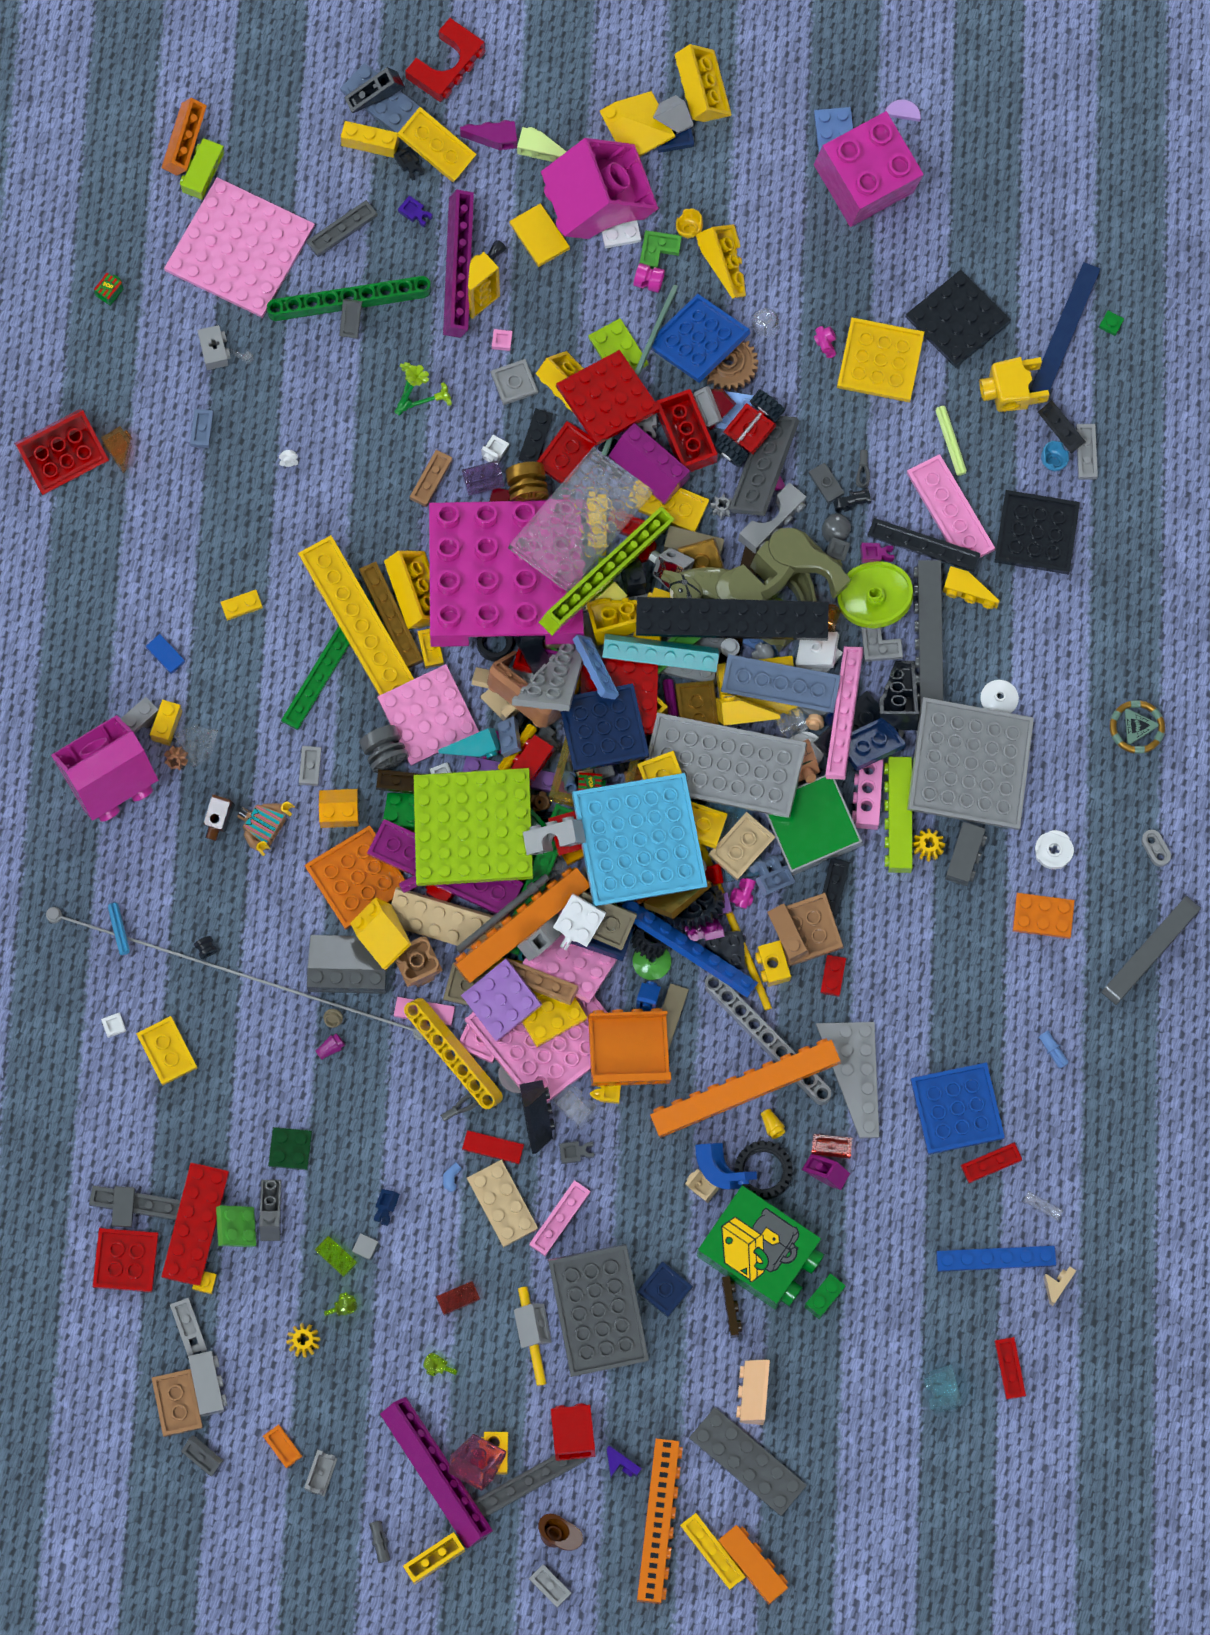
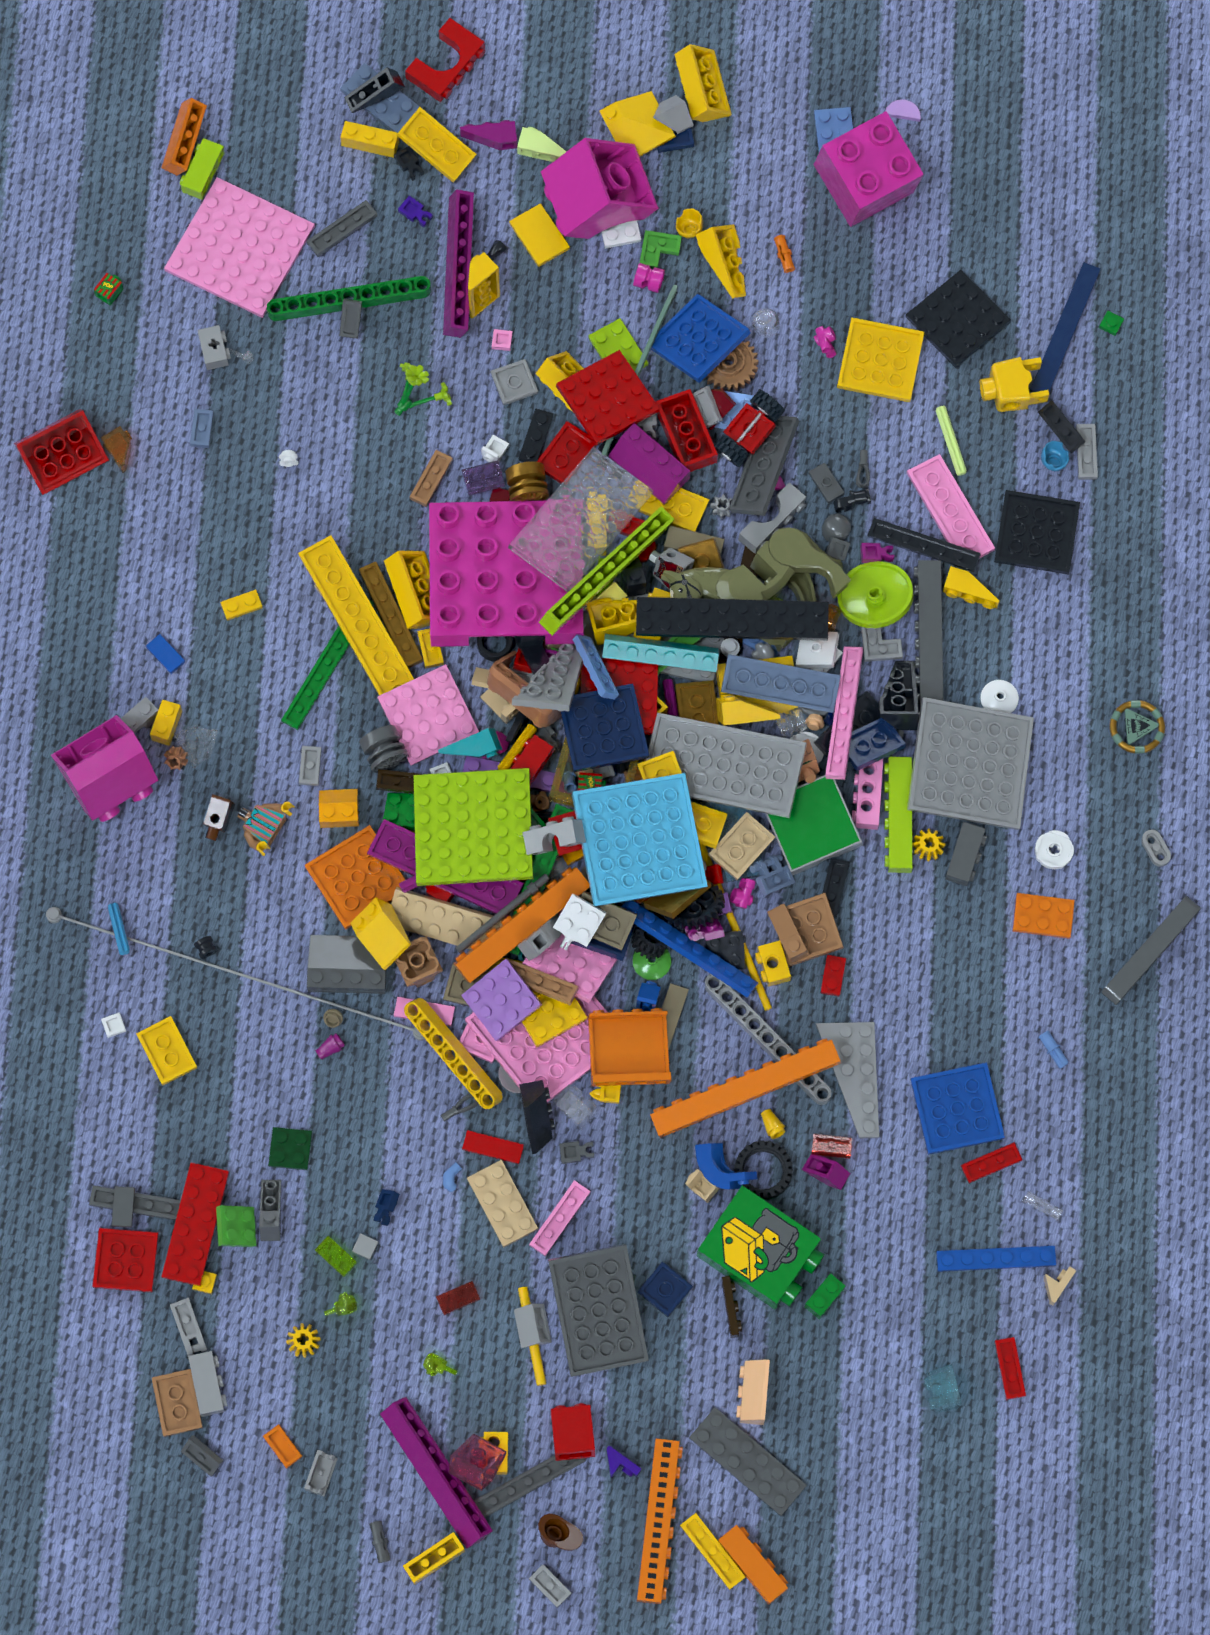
sand blue plate [497,716,521,758] -> none
none -> orange pin [774,235,796,273]

